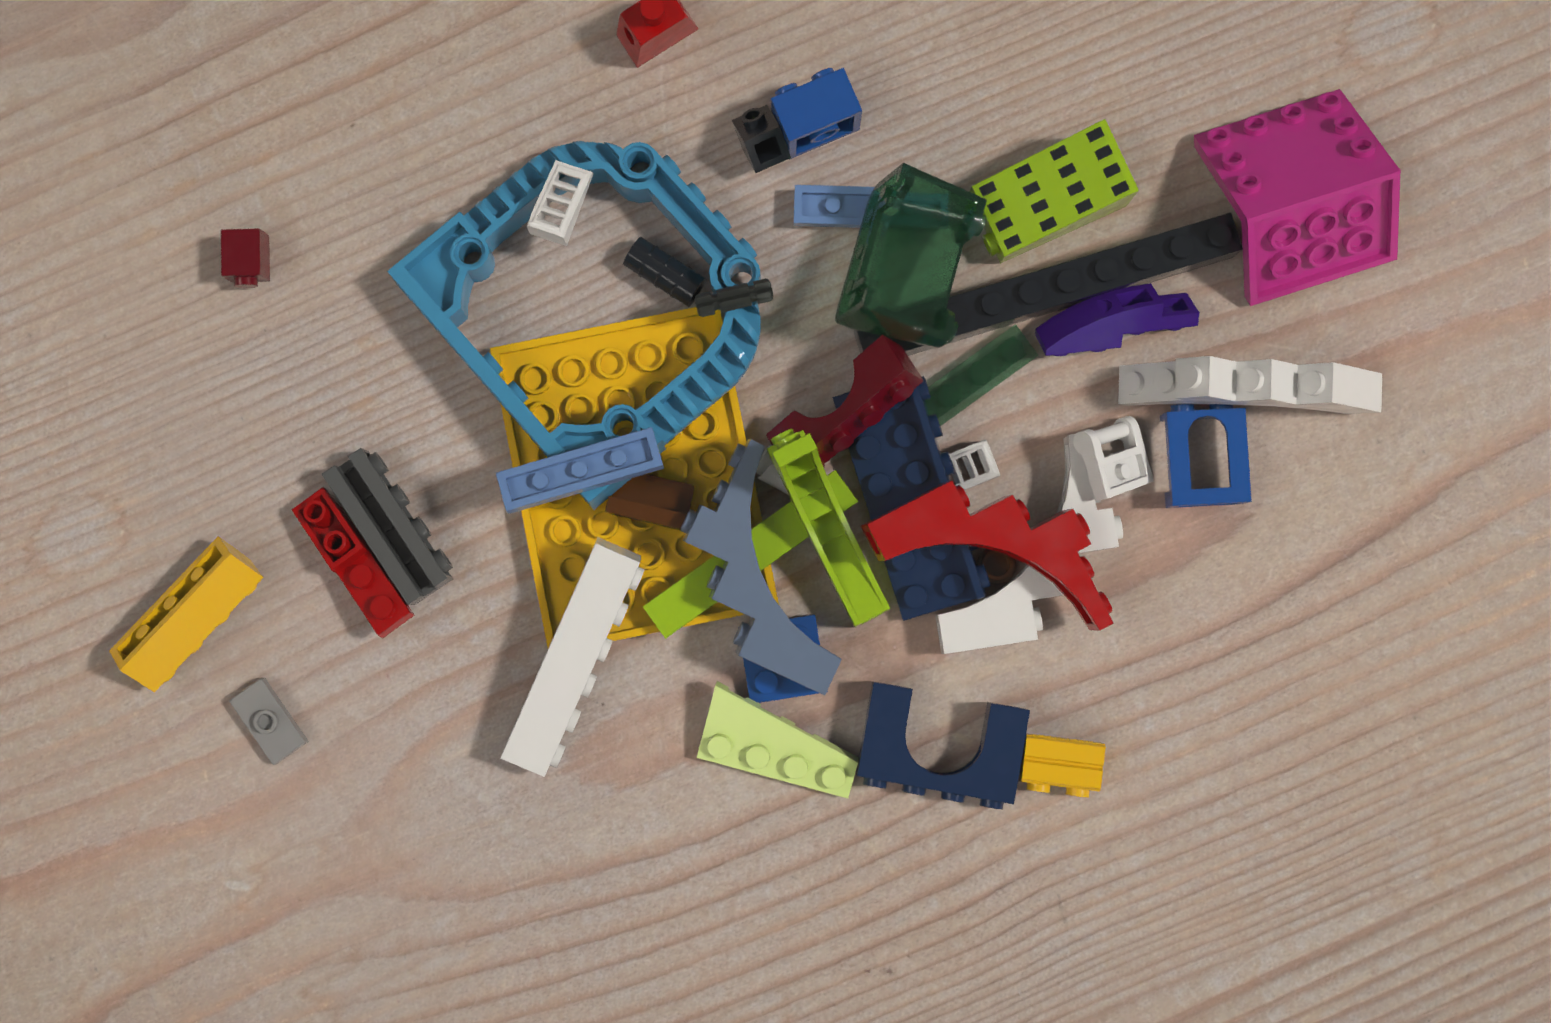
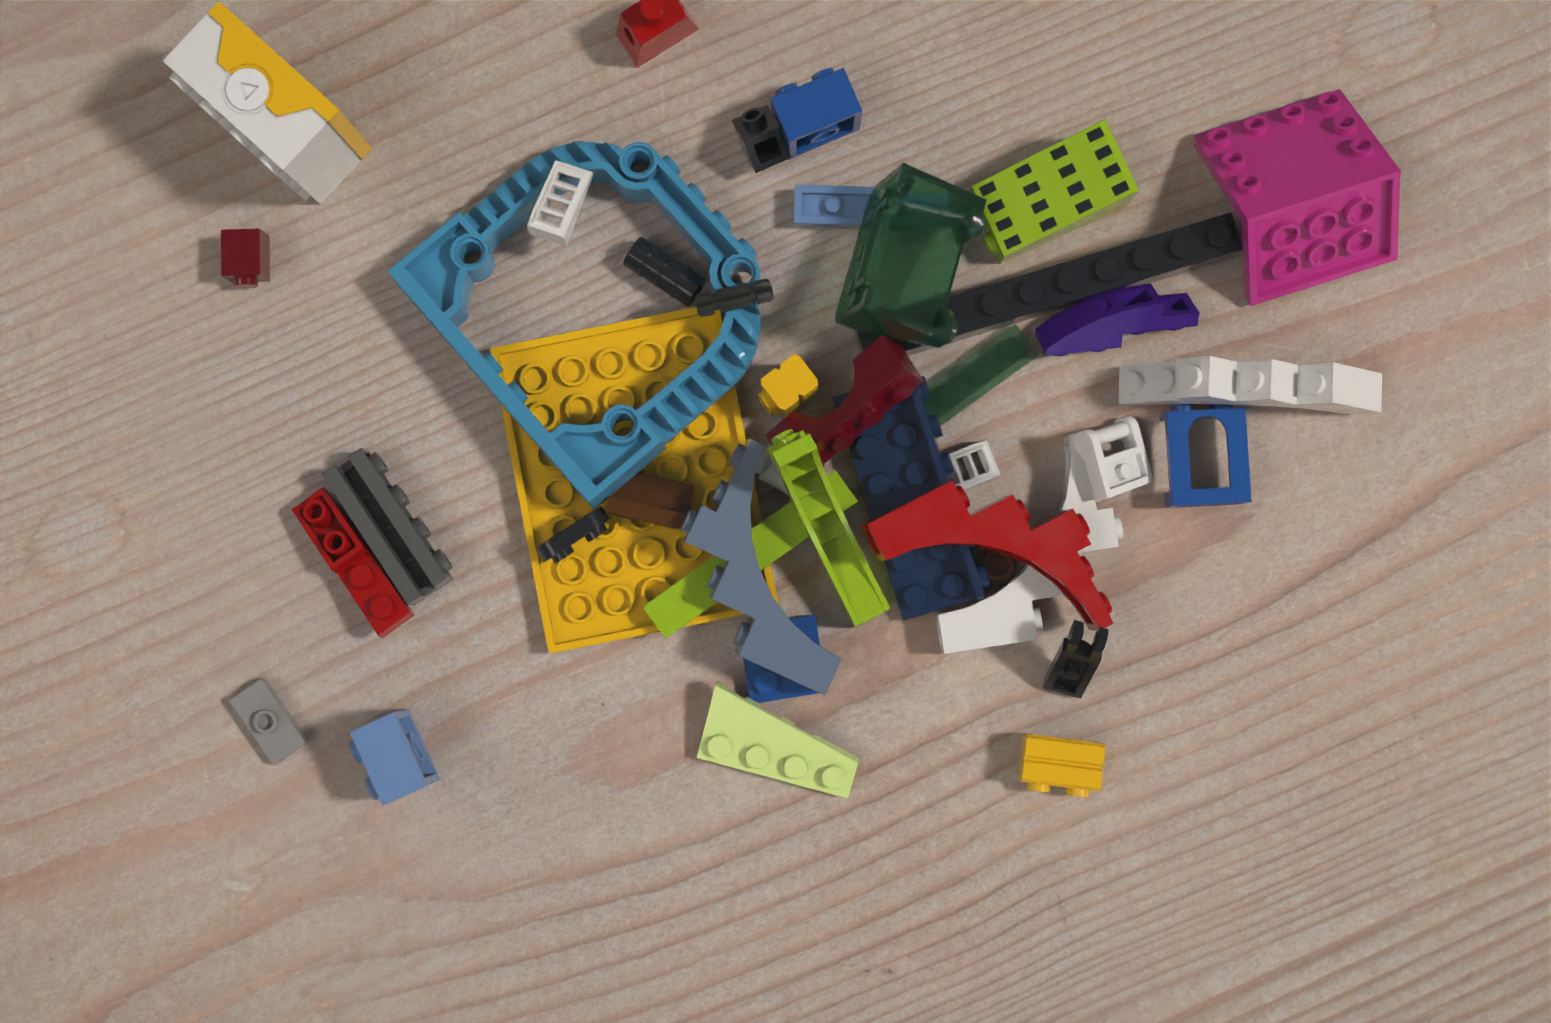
yellow brick [109,536,263,693] -> none
medium blue plate [496,427,664,514] -> none
white brick [500,537,645,777] -> none
dark blue arch [856,681,1030,810] -> none
none -> white piece [163,1,373,204]
none -> medium blue slope [349,709,440,806]
none -> black plate [535,505,610,564]
none -> yellow brick [757,354,818,418]
none -> black hinge [1043,620,1109,699]

